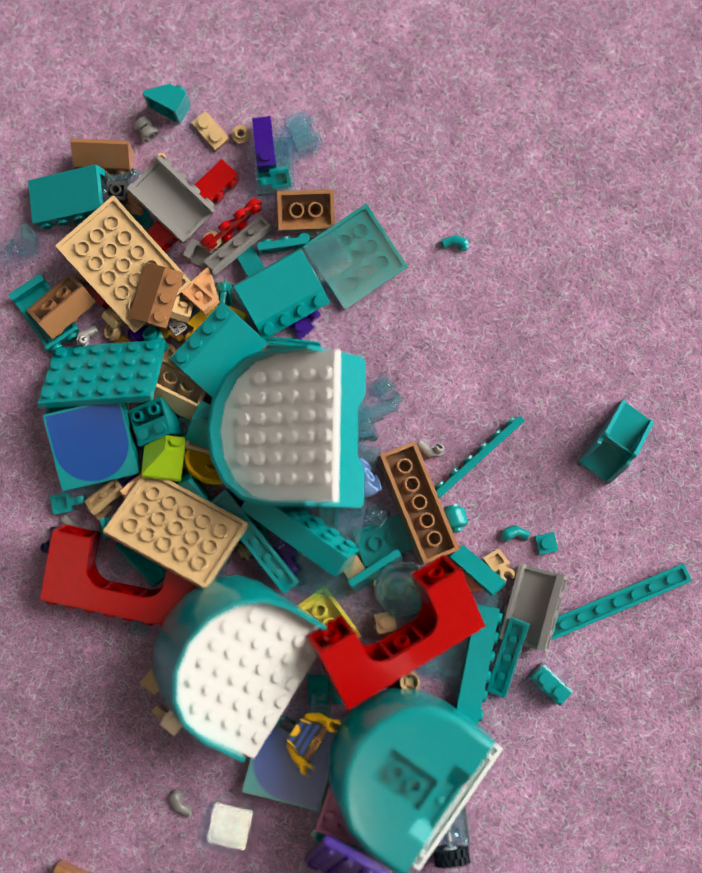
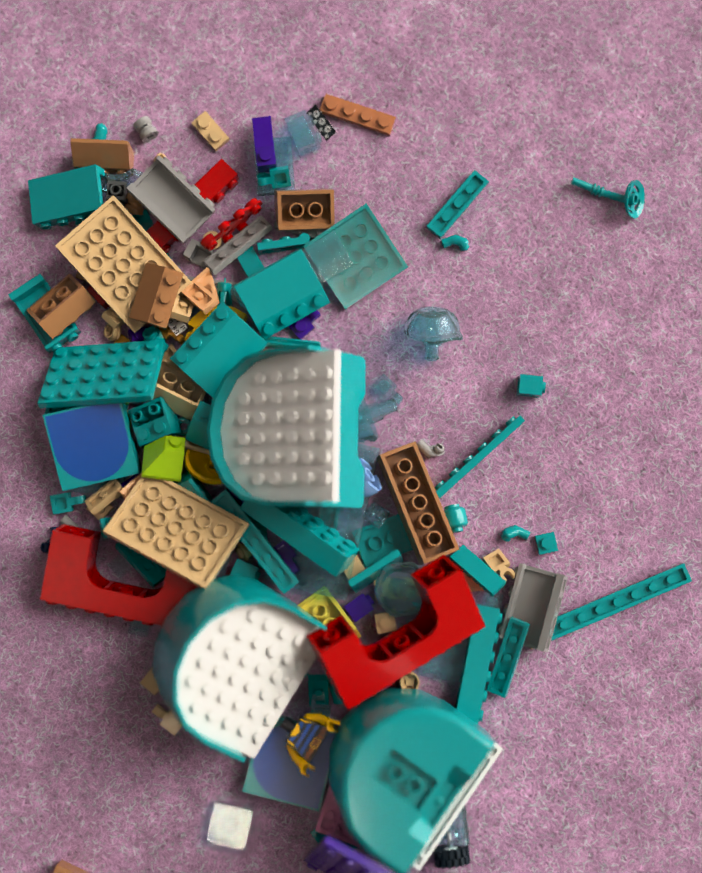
clear light blue slope [10,222,40,256] -> none
light grey arm [76,326,98,347] -> none
teal slope [142,83,191,124] -> none
light grey arm [169,789,193,817] -> none
tan plate [232,125,251,144] -> none
teal brick [528,663,573,706] -> none
teal ladder [577,399,654,484] -> none
none -> teal arm [91,123,108,140]
none -> teal brick [230,558,261,580]
none -> black sticker [306,104,336,141]
none -> nougat plate [320,94,396,136]
none -> dark purple brick [344,593,374,623]
none -> clear light blue piece [404,306,463,361]
none -> teal plate [426,170,489,240]
none -> teal brick [516,374,546,398]
none -> teal dish [571,177,645,218]

